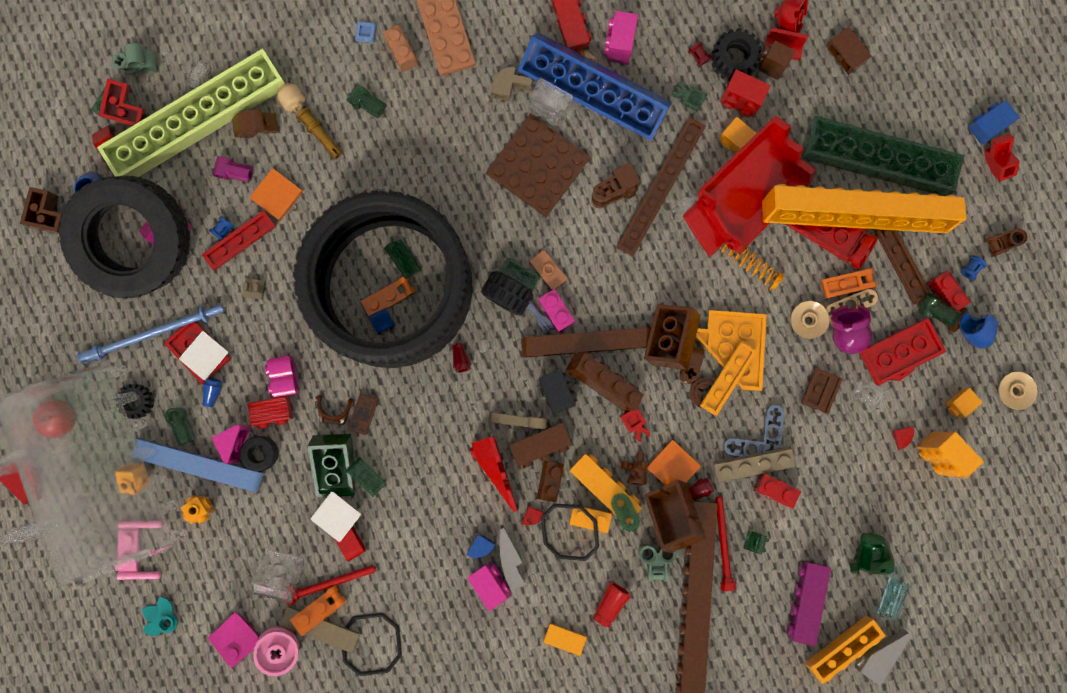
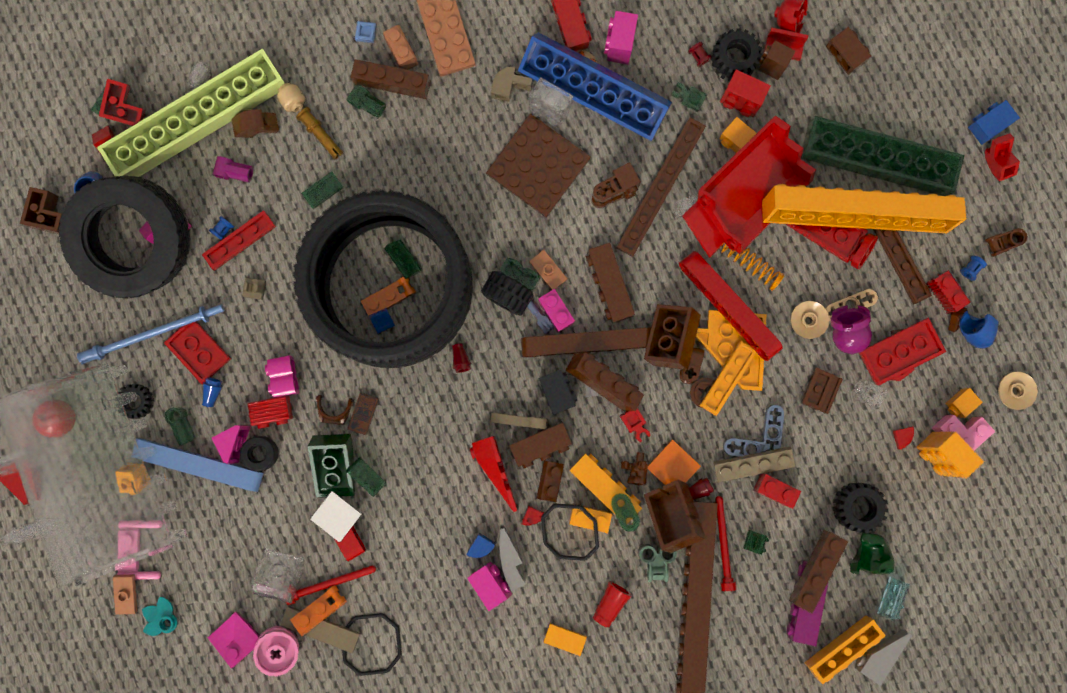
sand green piece [112,43,157,74] -> none
white sticker [179,331,228,380] -> none
light orange brick [181,495,214,524] -> none
orange tile [249,168,303,221] -> none
orange plate [820,268,878,299] -> none
clear green piece [918,293,961,327] -> none
none -> nougat plate [113,574,137,615]
none -> clear green plate [301,171,344,210]
none -> reddish brown brick [351,59,431,99]
none -> reddish brown brick [585,243,635,324]
none -> red beam [679,251,783,361]
none -> reddish brown brick [789,530,849,614]
none -> black tyre [833,482,889,533]
none -> bright pink brick [932,415,995,450]

